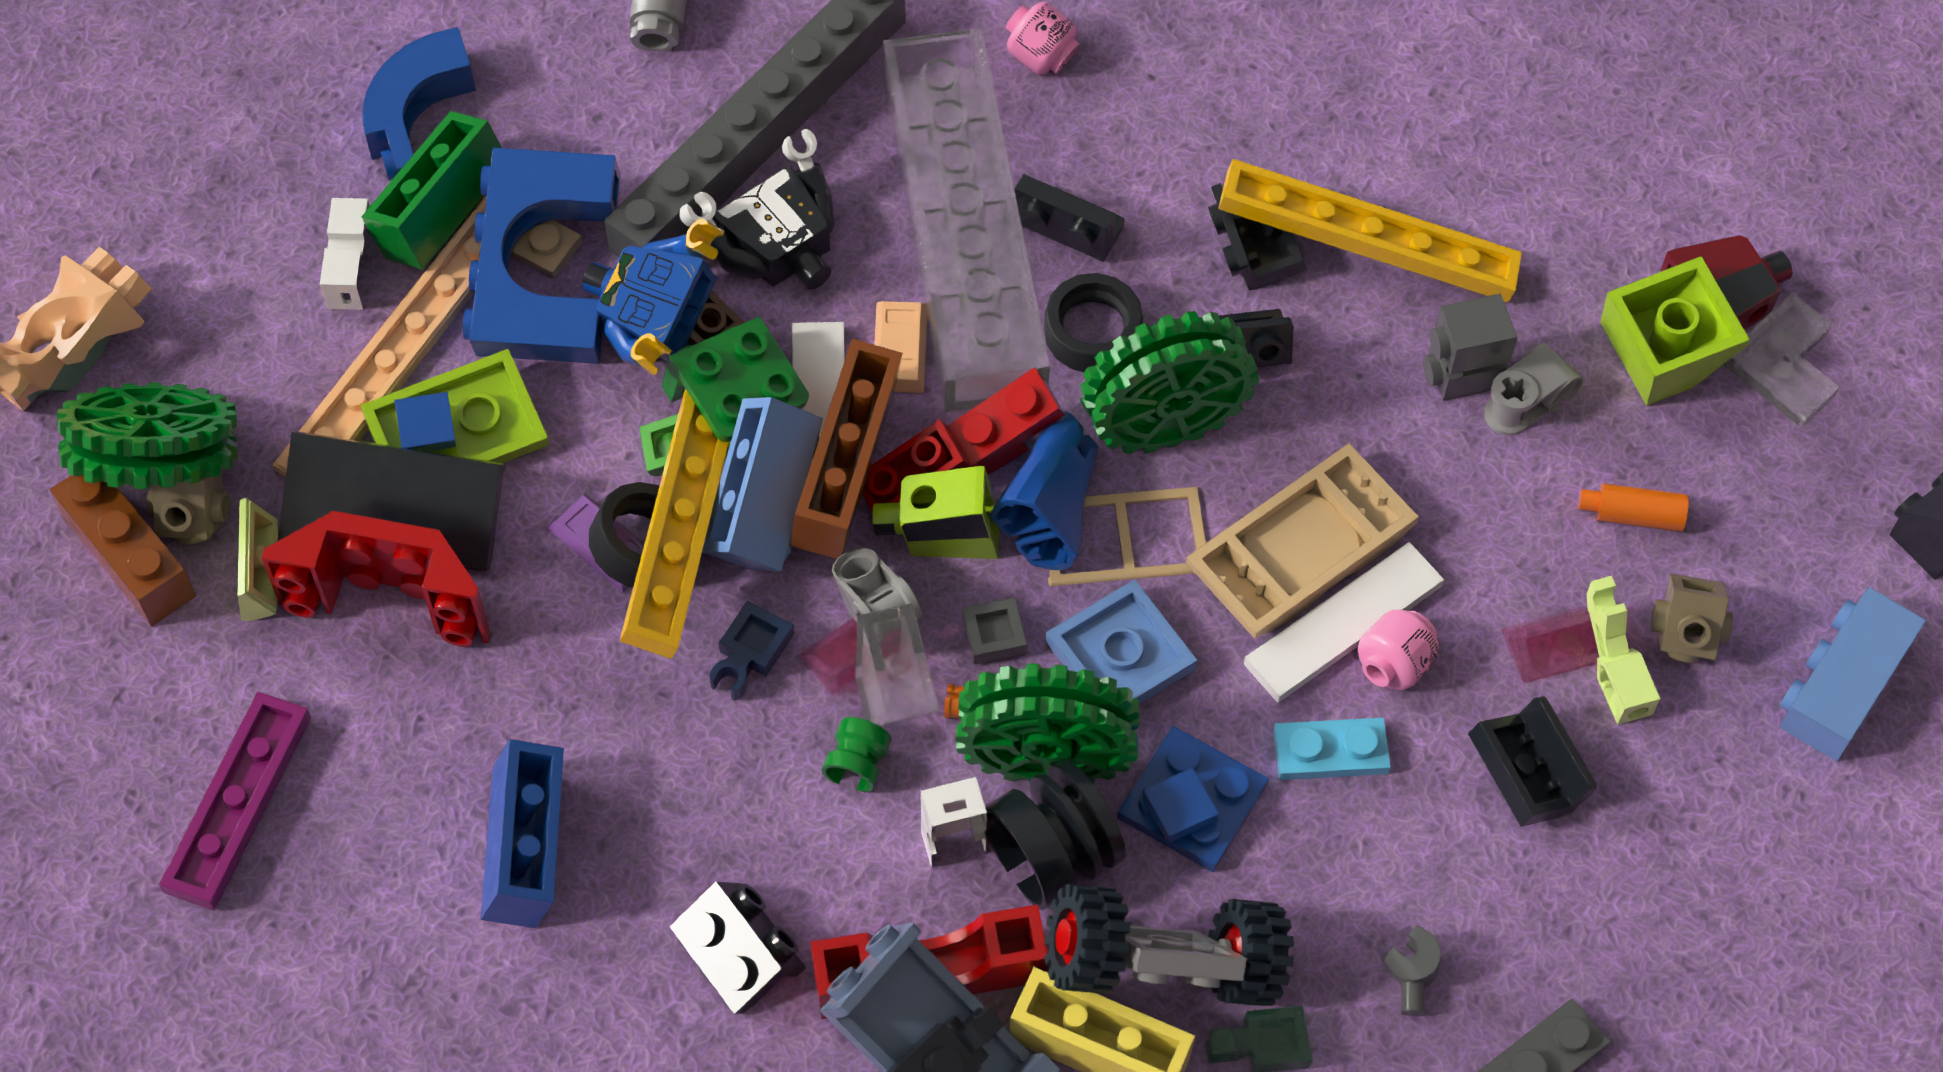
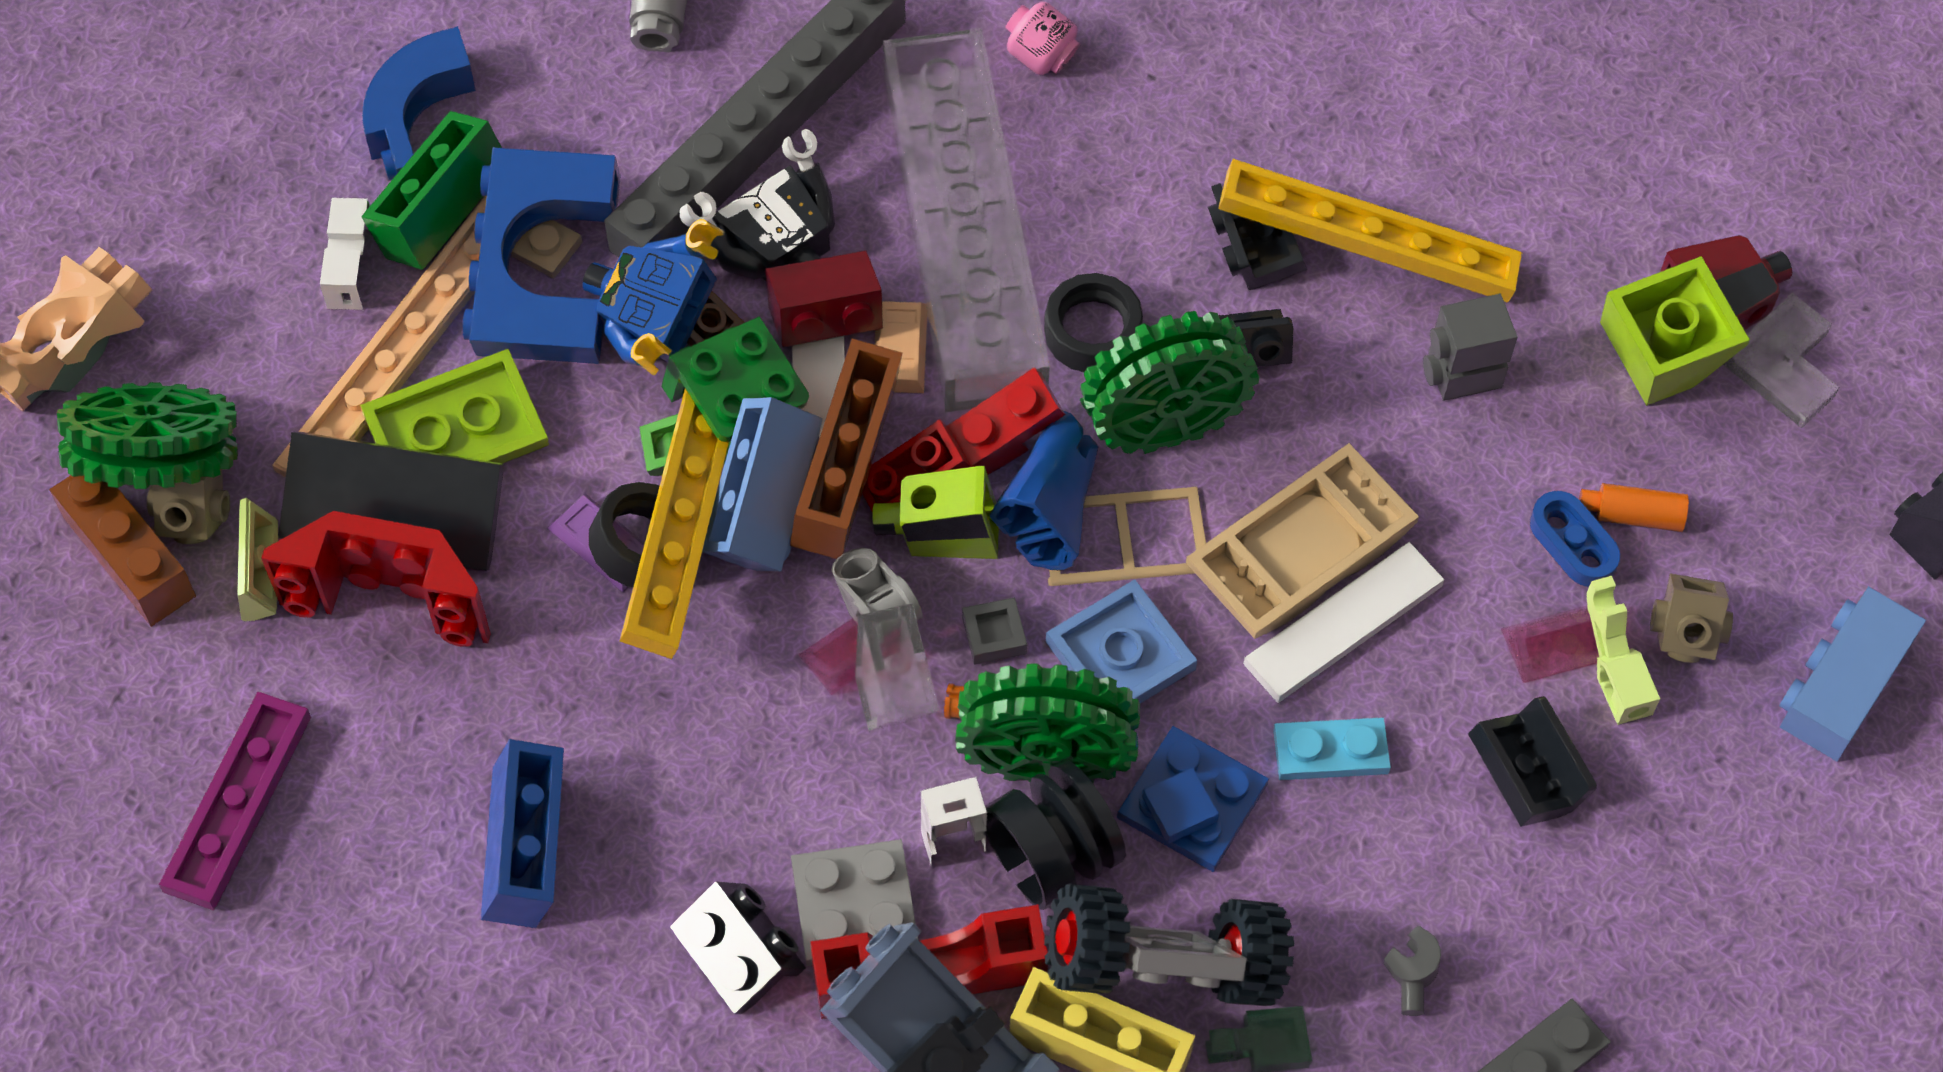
blue tile [394,392,456,452] -> none
dark blue plate [710,601,794,701] -> none
green wheel [822,717,892,792] -> none
black bracket [1013,174,1125,262] -> none
bright pink head [1358,610,1439,690] -> none
light grey piece [1484,343,1584,435] -> none
none -> dark red brick [766,250,883,347]
none -> light grey plate [791,839,918,966]
none -> blue plate [1530,491,1620,587]

